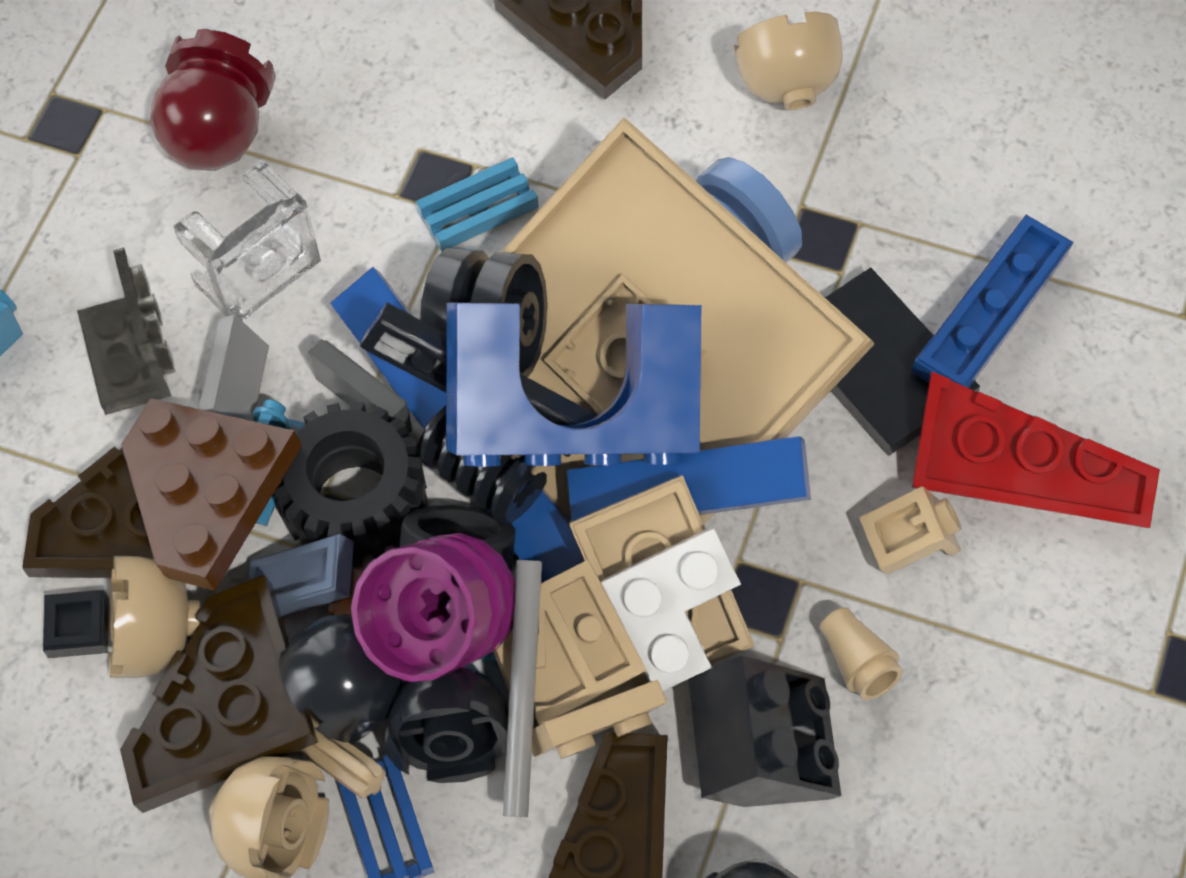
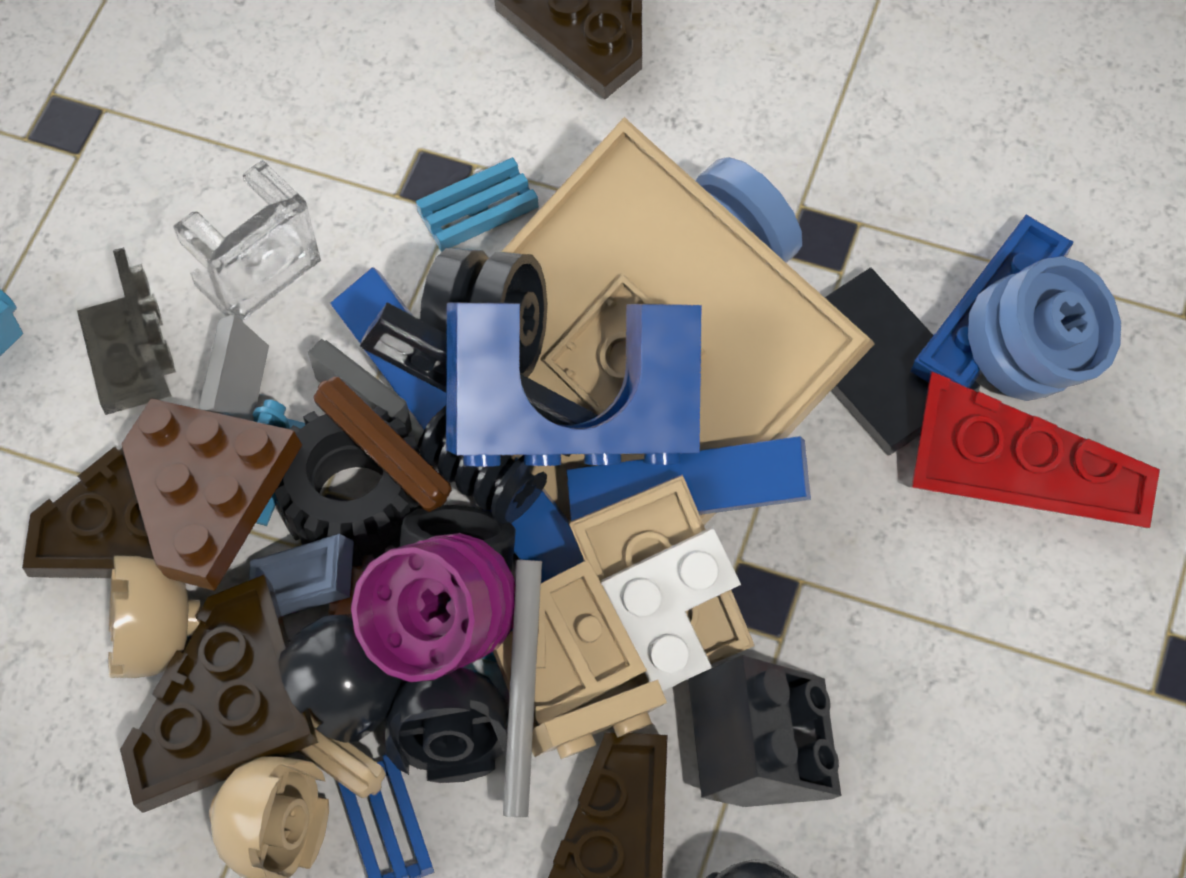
black tile [43,590,109,658] -> none
dark red tile [150,29,276,171] -> none
tan cylinder [734,11,843,110] -> none
tan cone [820,607,903,700] -> none
tan bracket [859,486,962,574] -> none
none -> reddish brown axle [313,376,452,512]
none -> medium blue wheel [968,256,1121,401]

